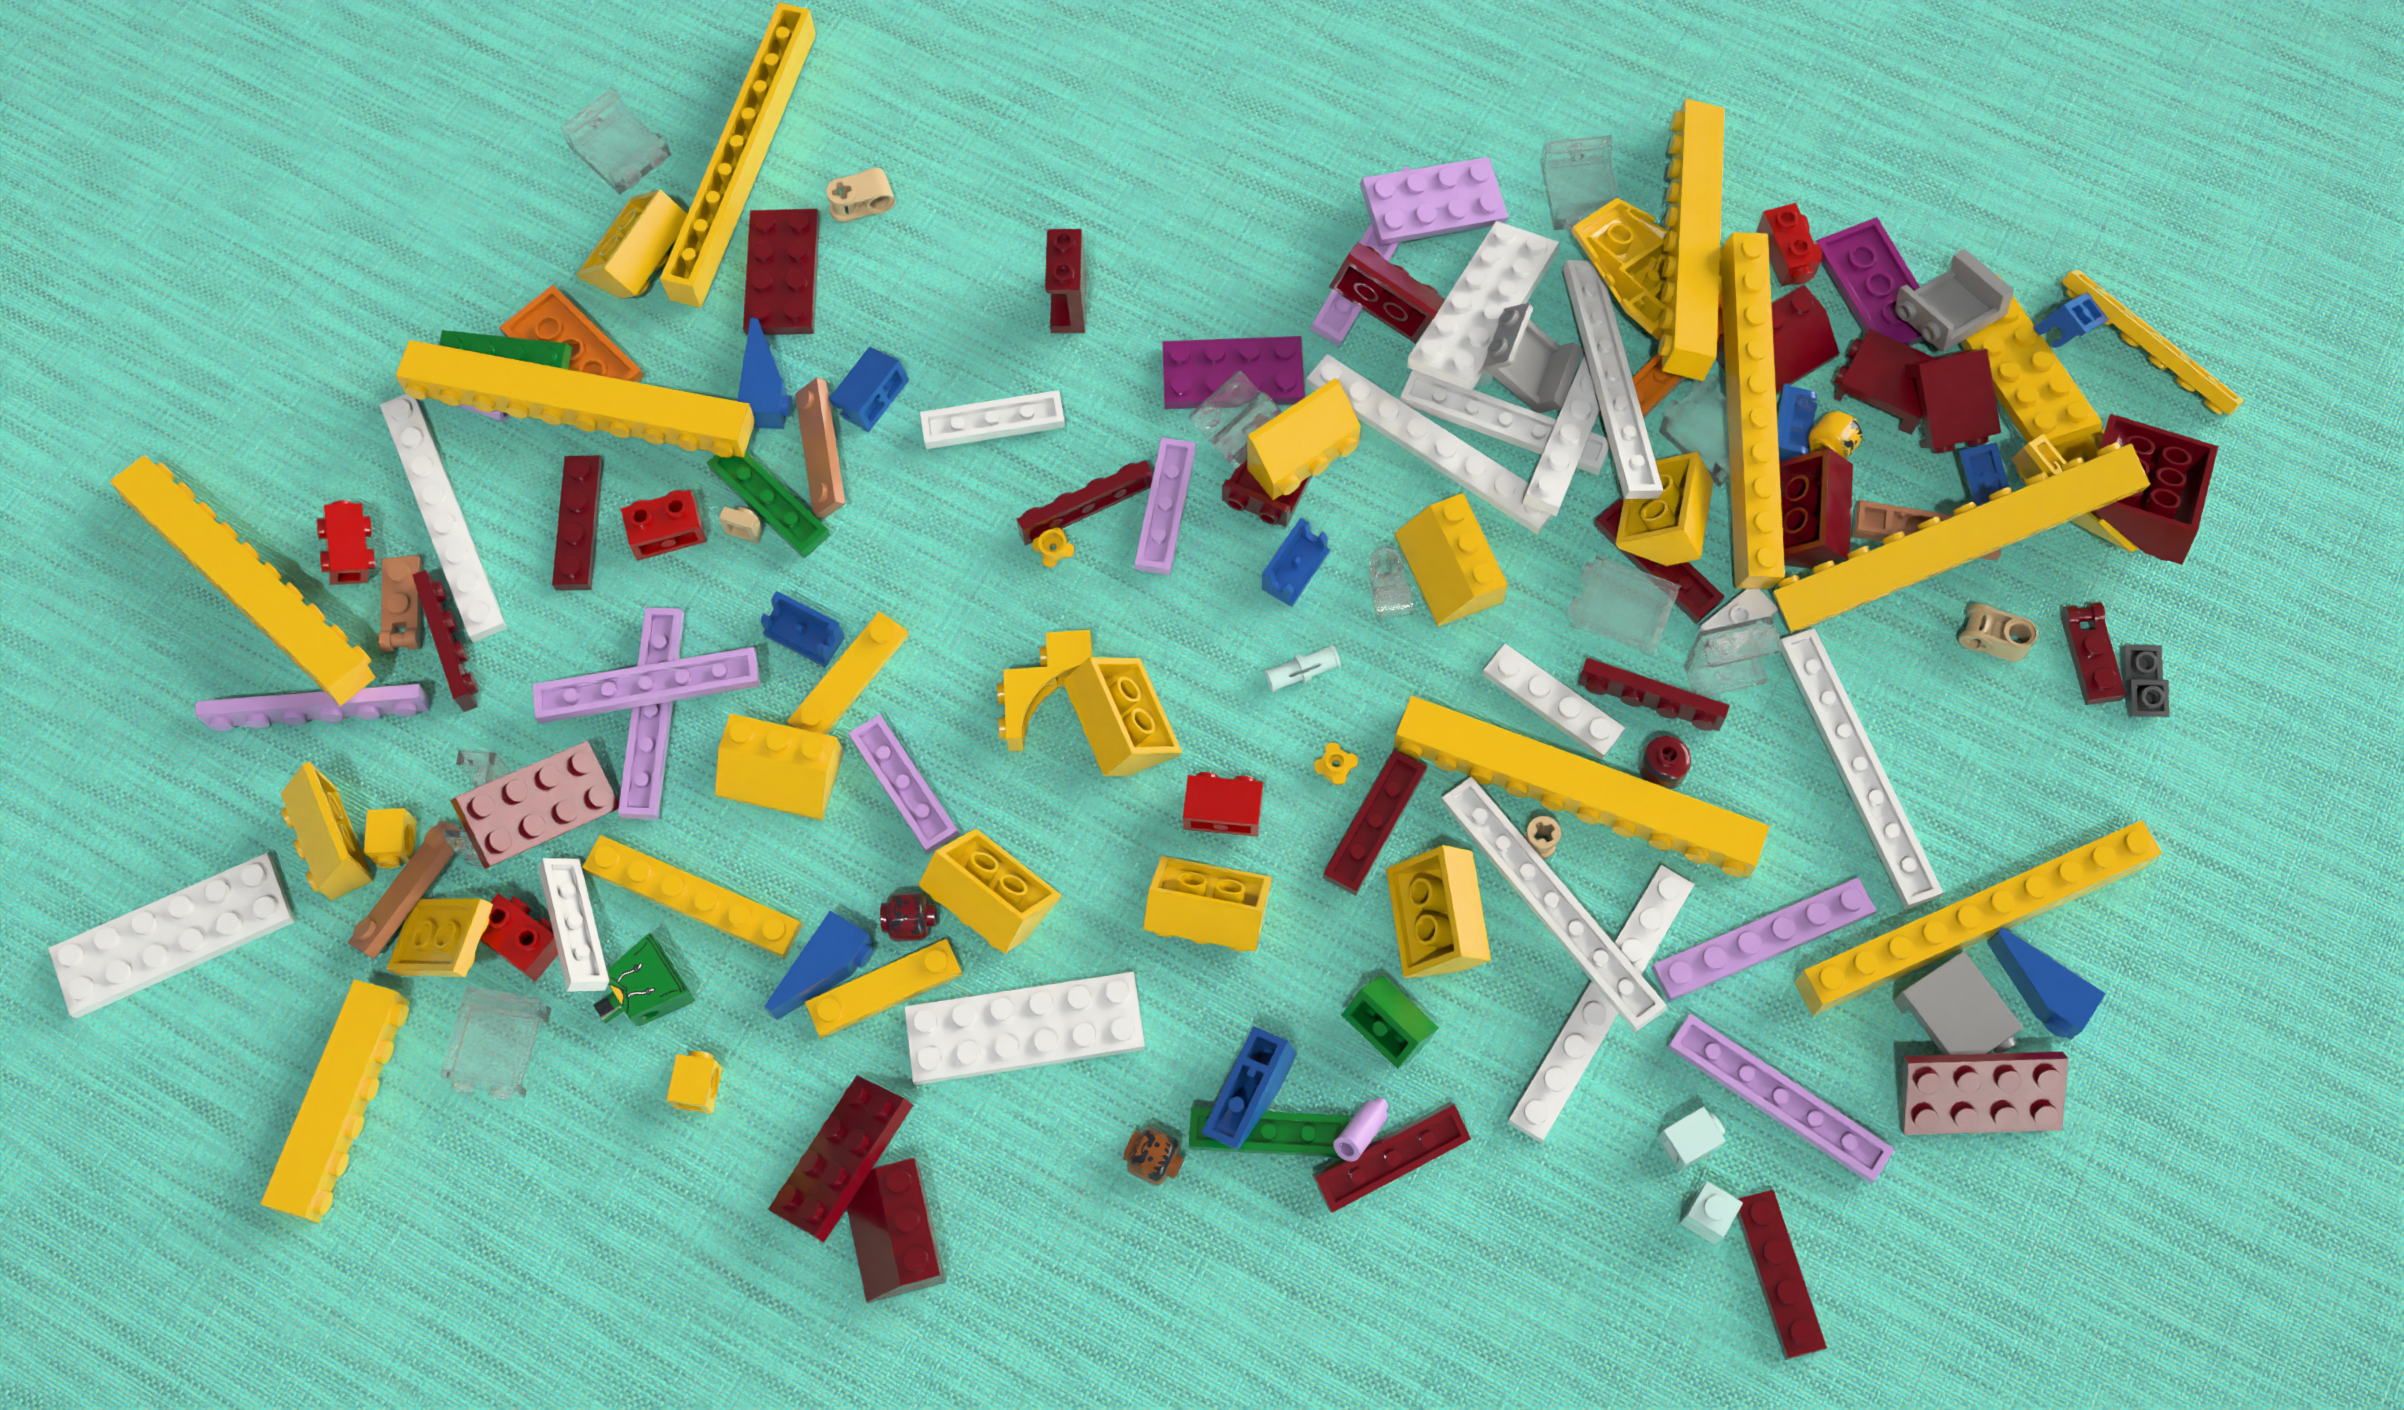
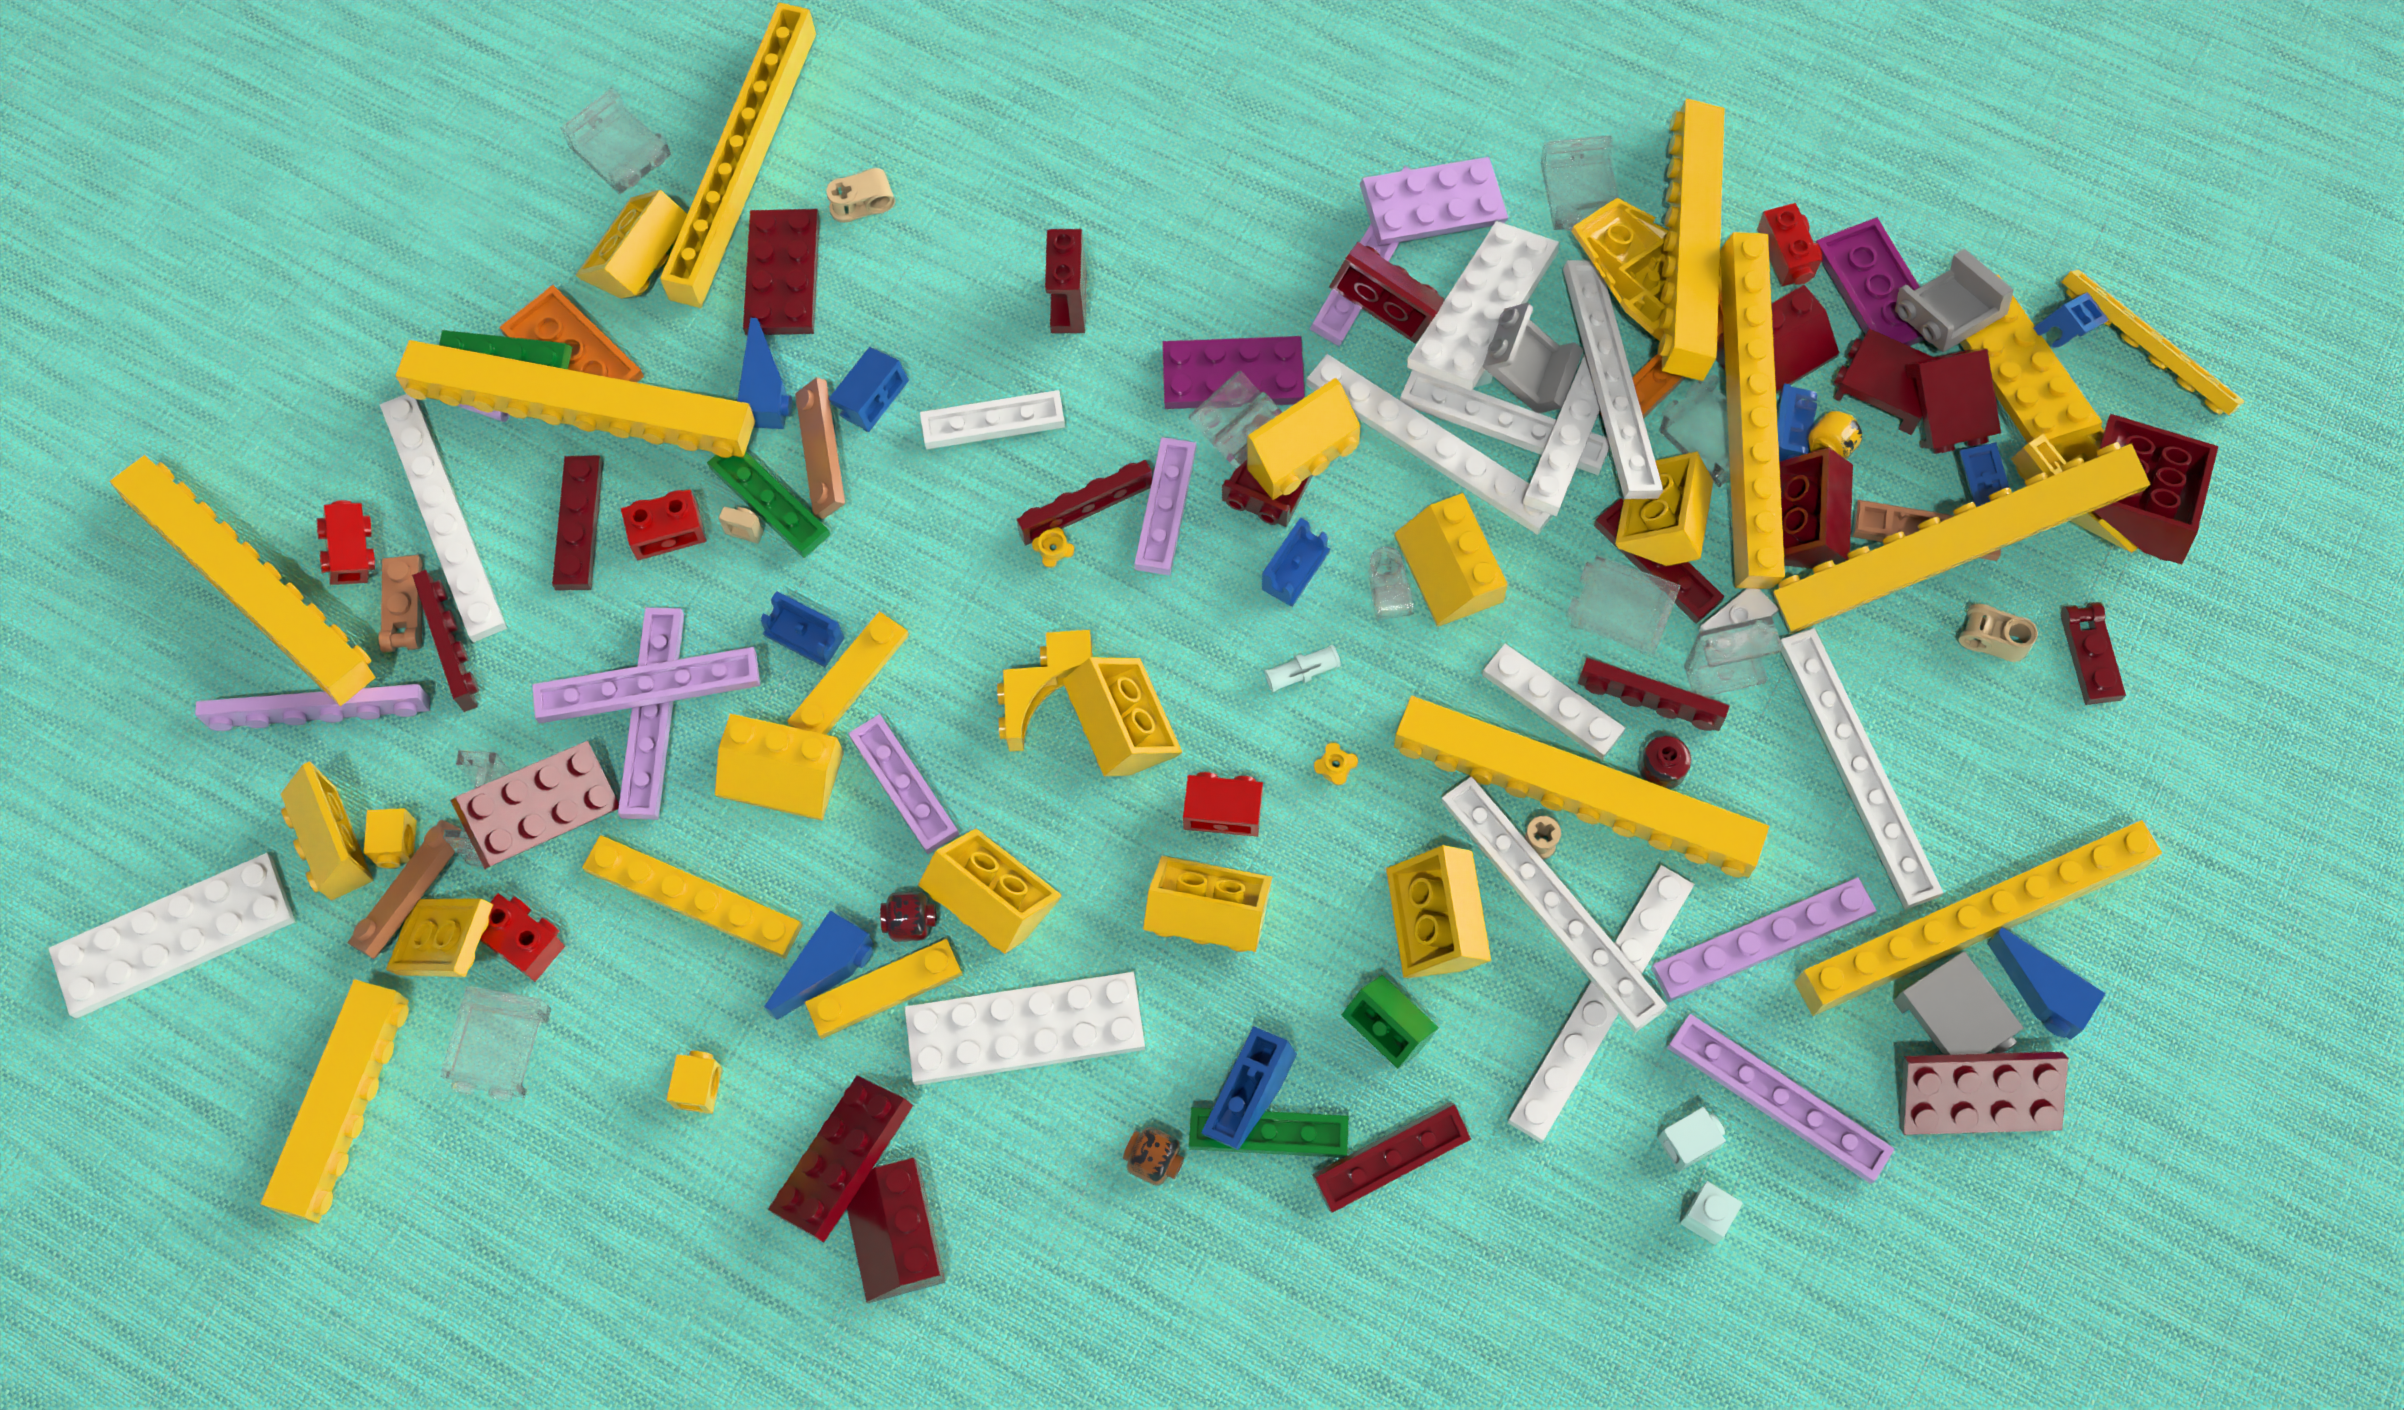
white plate [538,858,609,991] -> none
green torso [593,932,695,1026] -> none
dark red plate [1323,749,1427,896] -> none
lavender cylinder [1334,1097,1389,1162] -> none
dark red plate [1737,1189,1827,1360] -> none
dark grey slope [2120,645,2170,718] -> none

